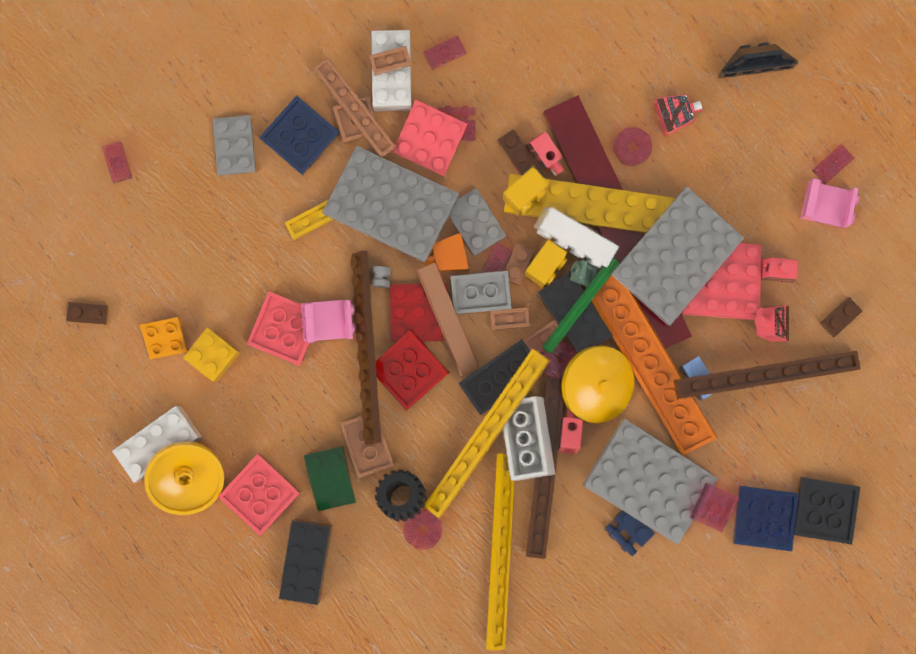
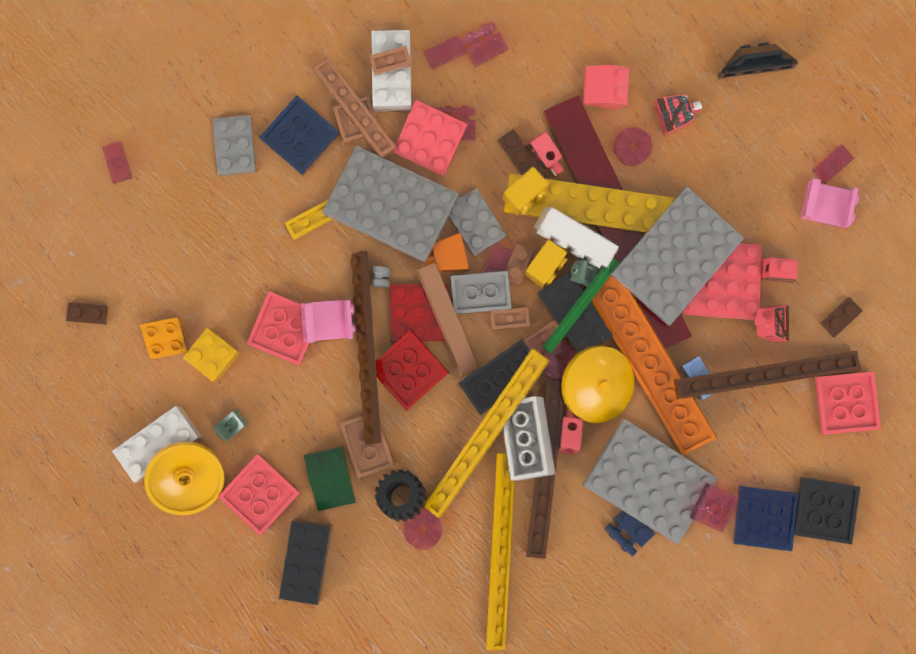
none -> sand green bracket [213,409,248,442]
none -> clear pink plate [460,22,508,68]
none -> coral slope [583,65,629,110]
none -> coral plate [815,372,881,435]

